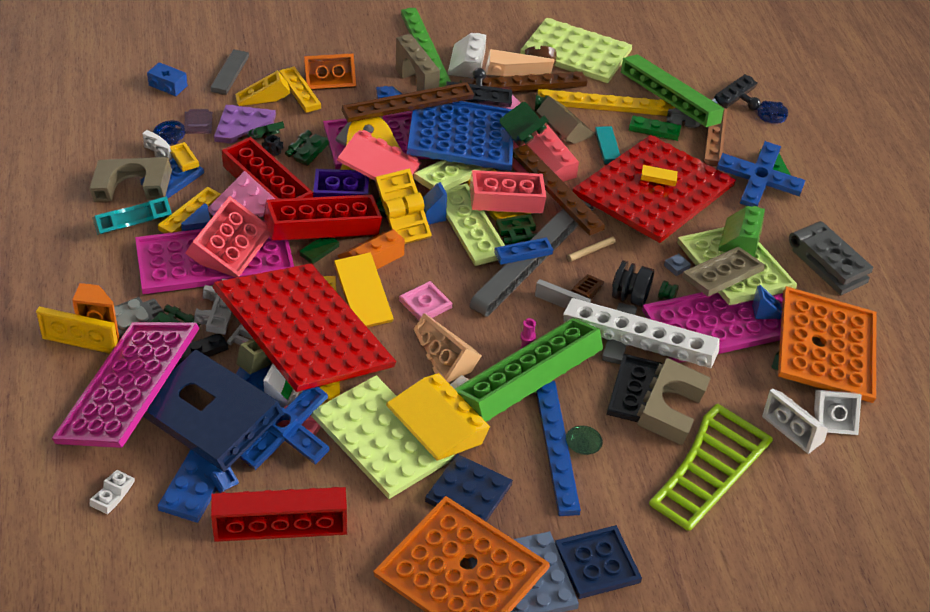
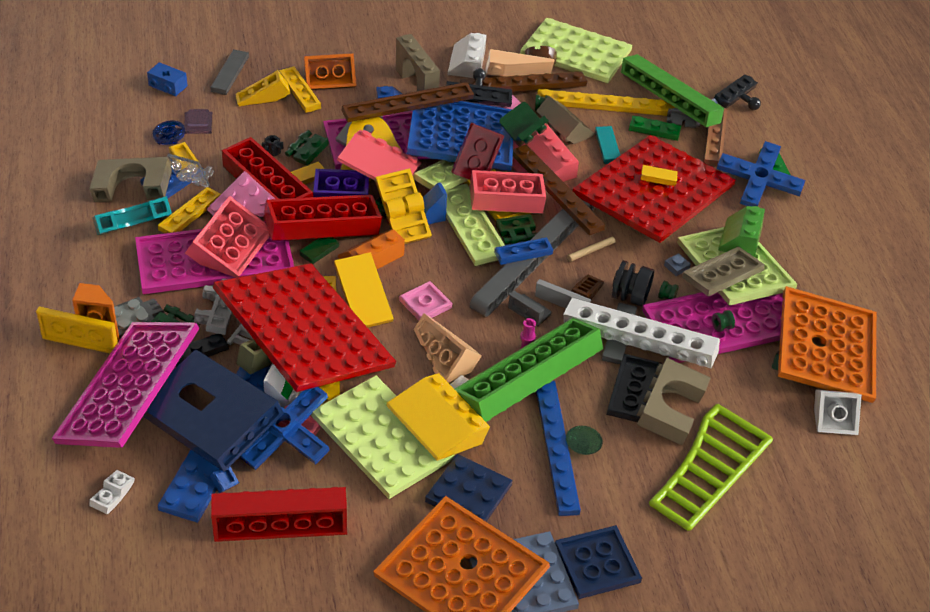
white slope [143,130,172,160] -> none
blue slope [181,203,210,231] -> none
medium lavender plate [214,105,276,144] -> none
dark green plate [247,121,285,139] -> none
bright green plate [401,8,450,87] -> none
blue slope [752,285,782,319] -> none
clear blue wheel [757,100,788,123] -> none
white slope [762,389,828,454] -> none
dark grey hinge [789,221,873,295] -> none
none -> clear plate [167,154,214,187]
none -> yellow tile [291,161,325,184]
none -> dark red plate [451,123,504,180]
none -> dark grey panel [508,291,552,326]
none -> dark green wheel [712,310,735,332]

